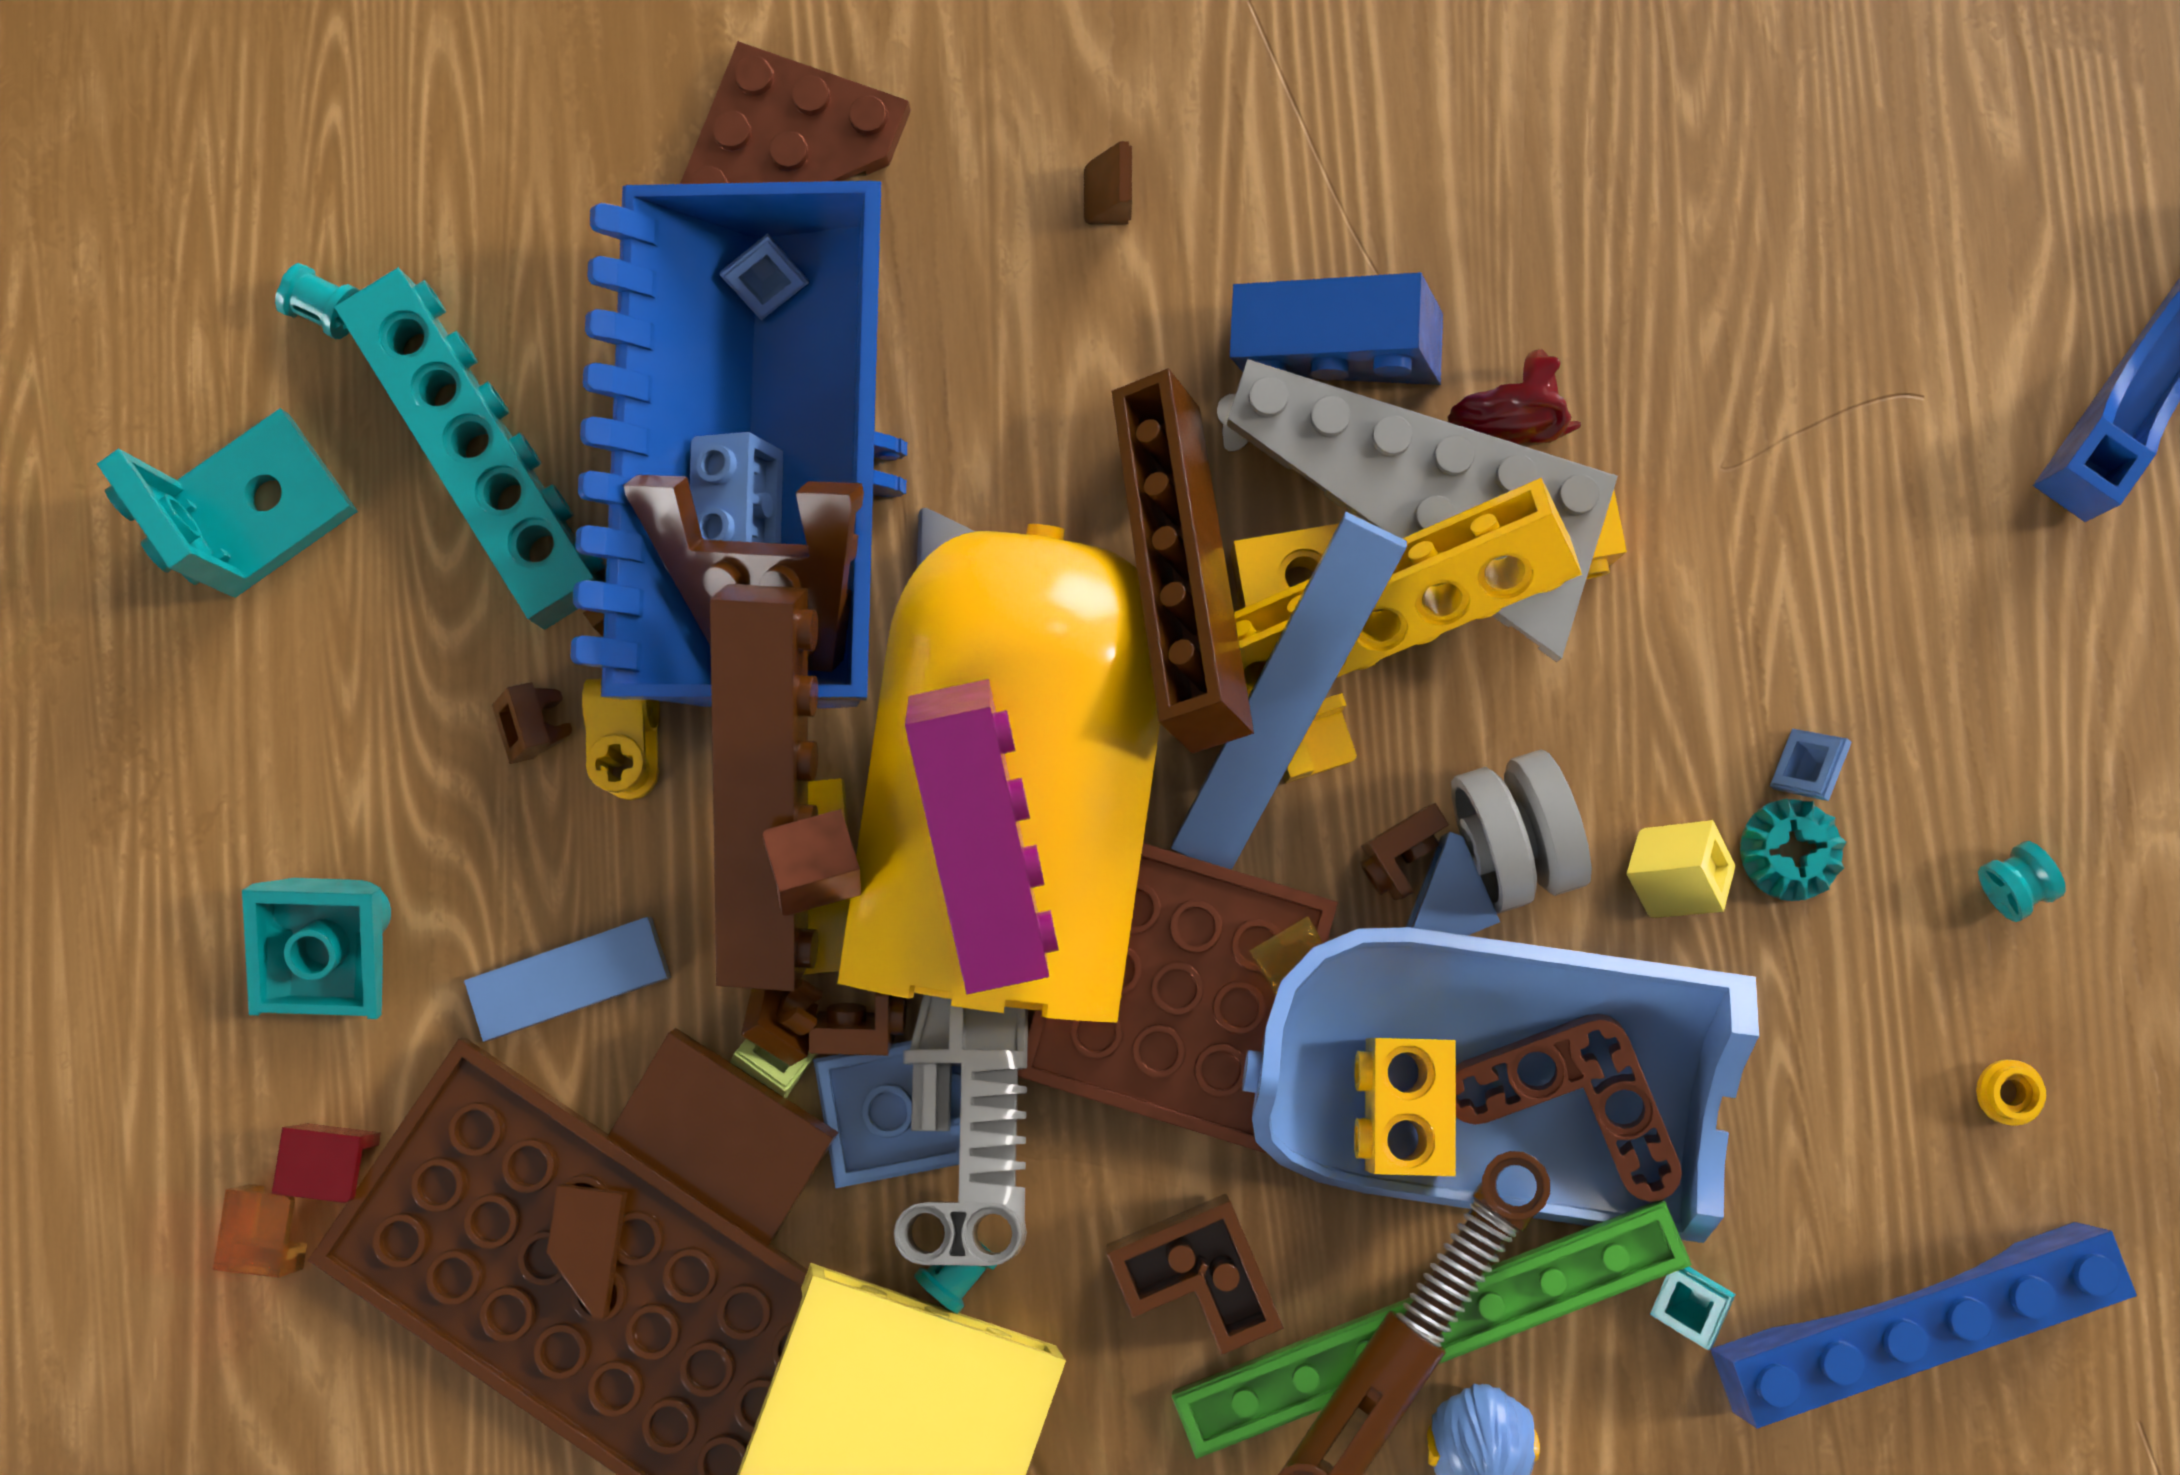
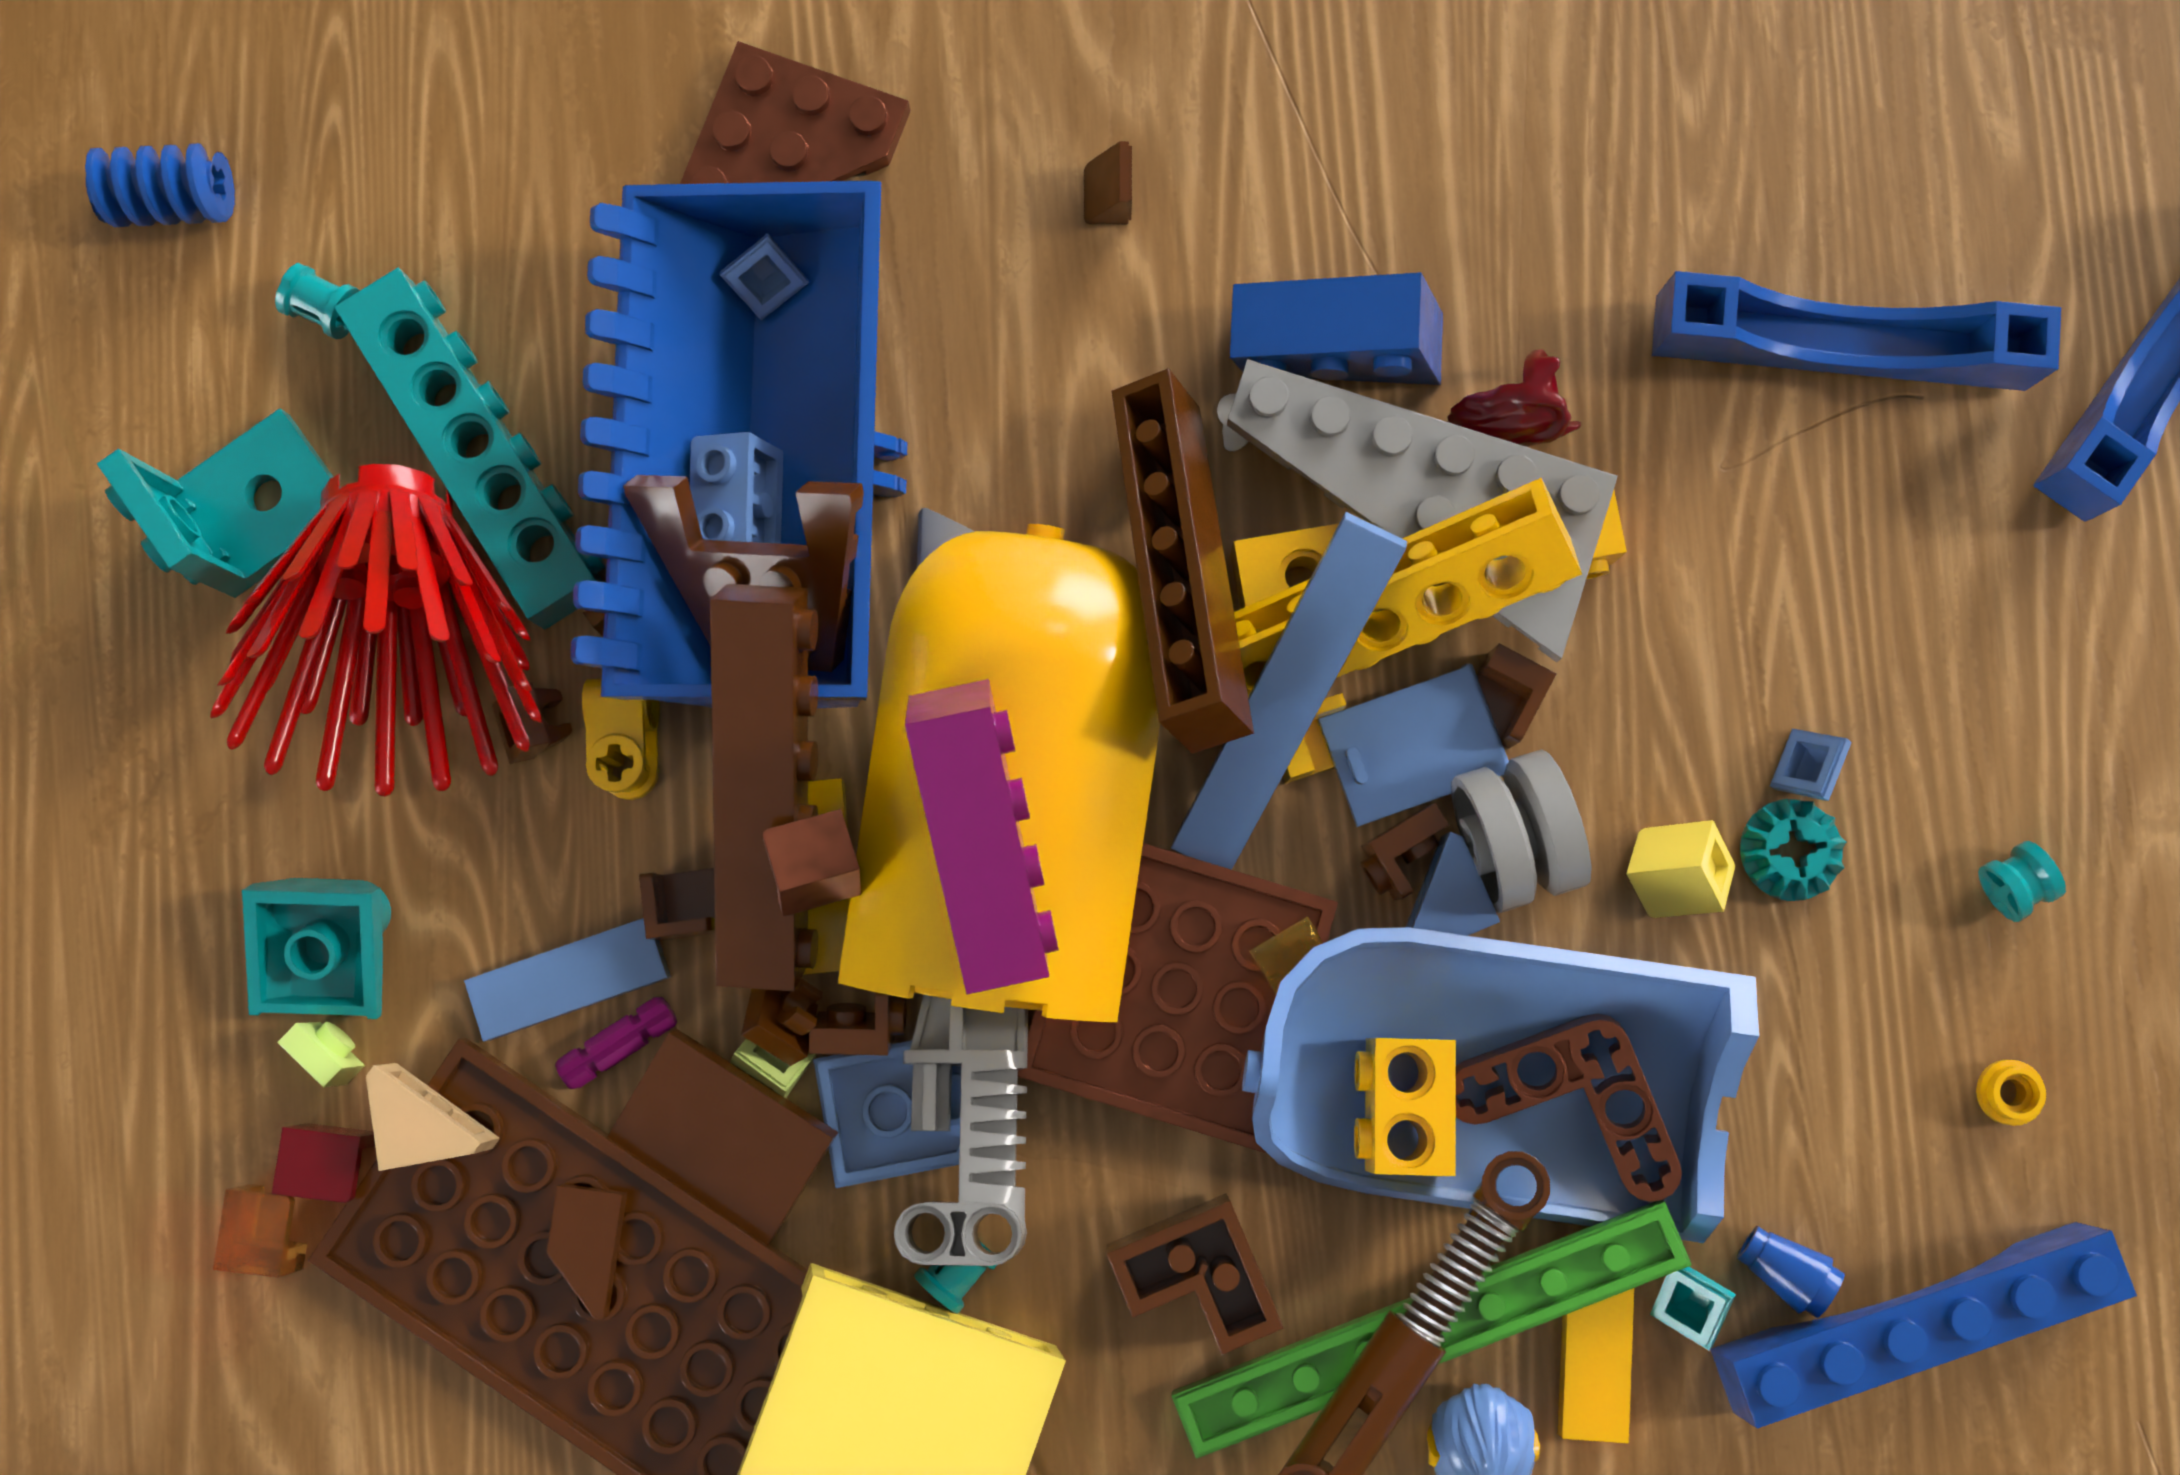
none -> blue piece [85,143,235,227]
none -> red plant [210,464,541,797]
none -> yellowish green plate [277,1022,365,1087]
none -> tan slope [366,1063,500,1171]
none -> magenta axle [555,997,677,1089]
none -> reddish brown panel [639,868,715,941]
none -> medium blue container [1318,663,1509,827]
none -> reddish brown panel [1477,643,1557,749]
none -> yellow tile [1557,1234,1634,1444]
none -> blue arch [1652,271,2061,391]
none -> blue cone [1737,1226,1845,1318]

